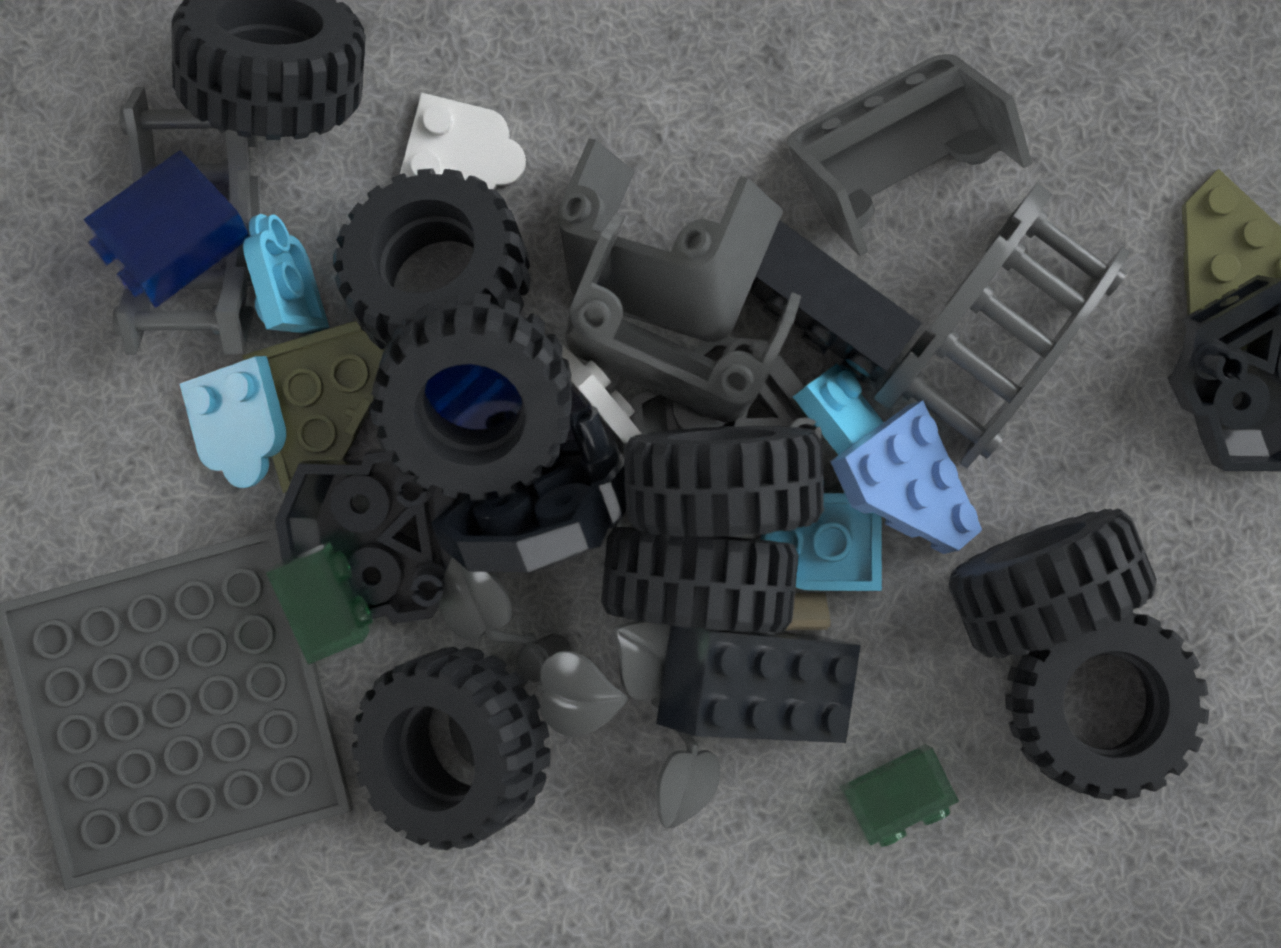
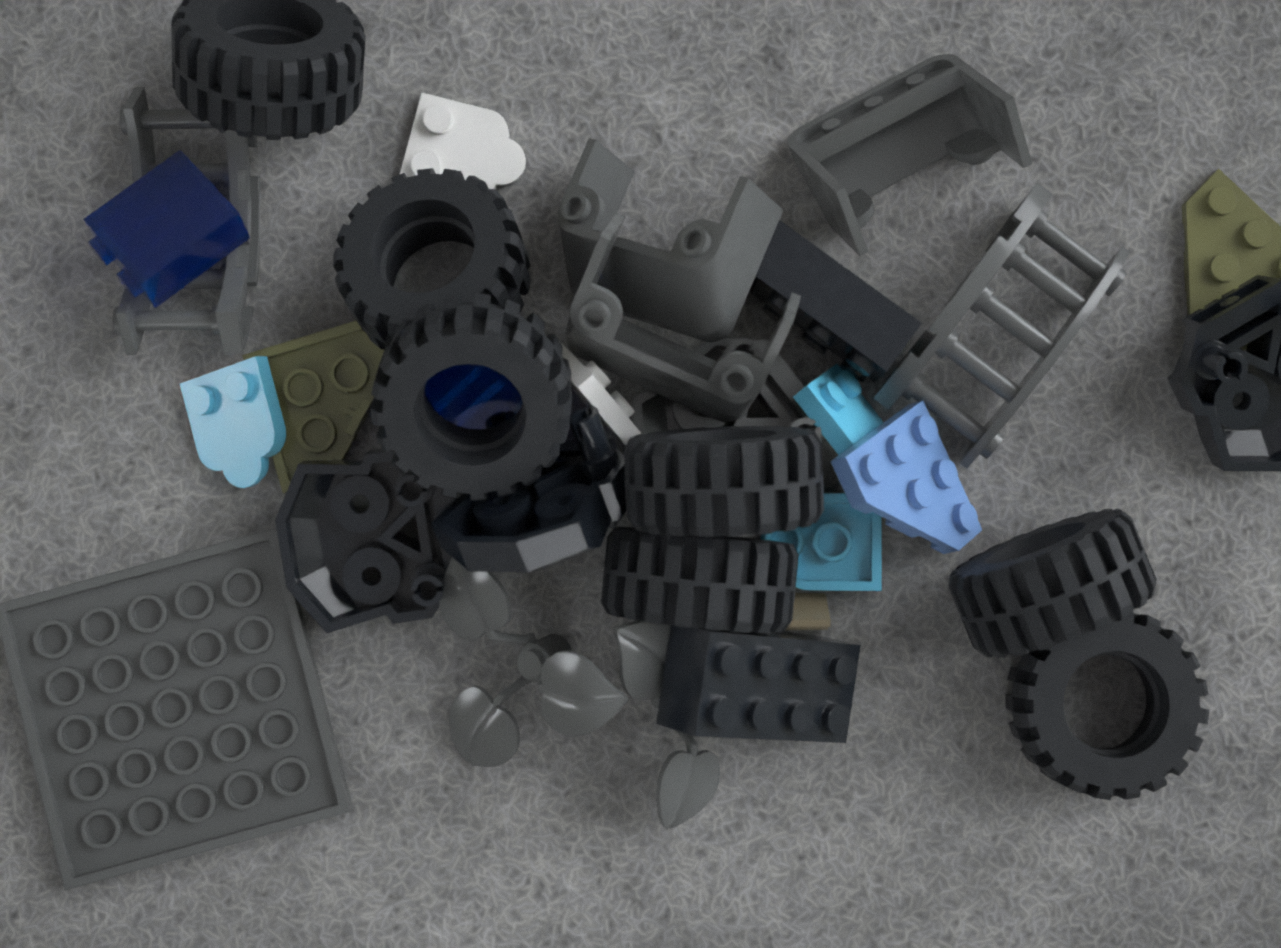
medium azure plate [243,214,330,334] -> none
clear green brick [266,541,372,665] -> none
black tyre [352,646,551,851] -> none
clear green brick [839,744,959,847] -> none

